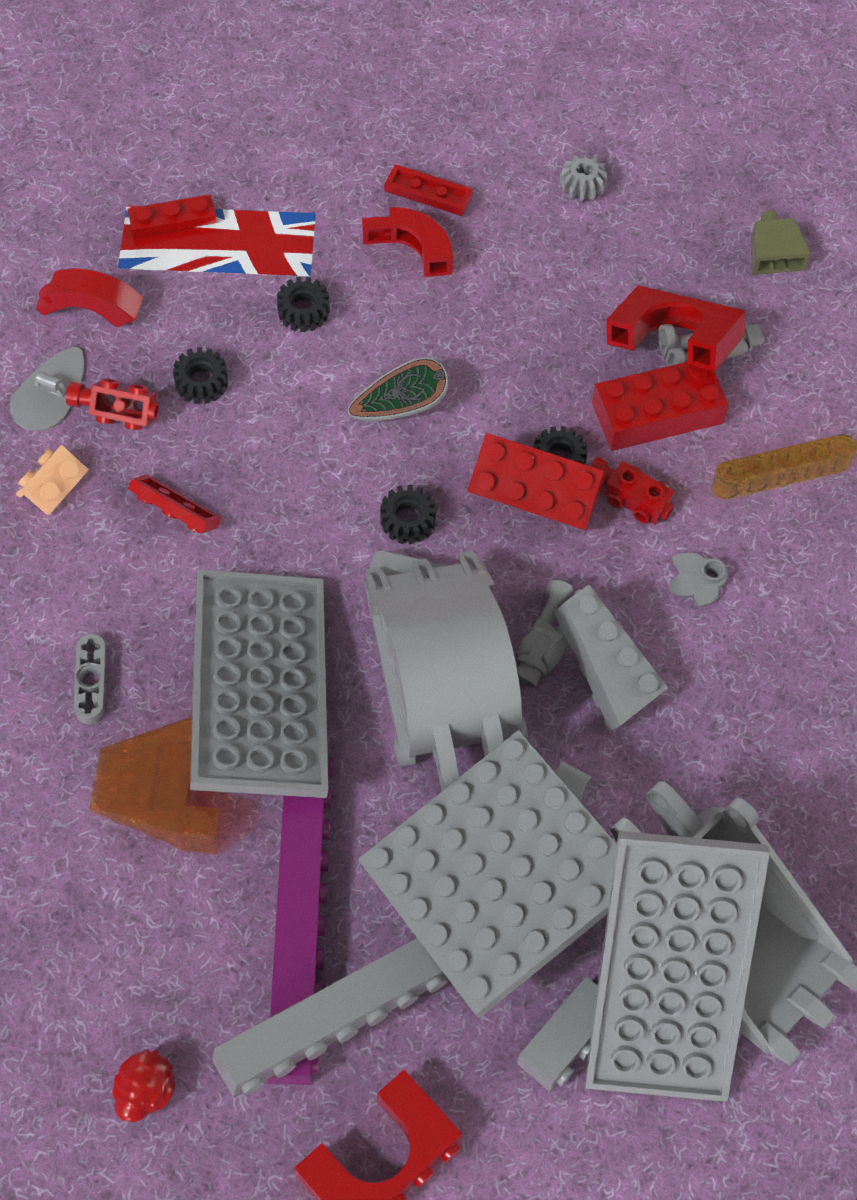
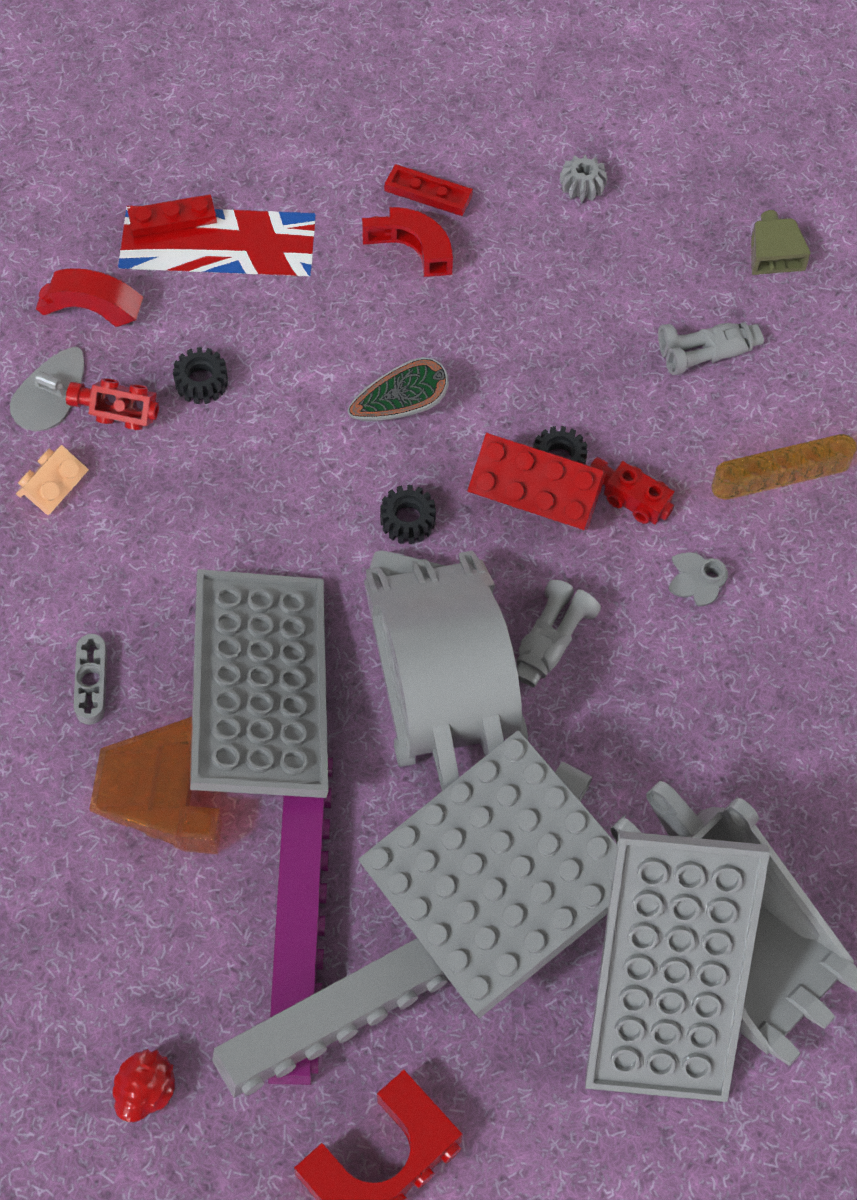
red plate [128,474,222,534] -> none
black tyre [277,277,330,332] -> none
light grey brick [517,976,598,1091] -> none
light grey wedge [554,584,668,732] -> none
red brick [592,361,729,451] -> none
red arch [606,285,746,372] -> none

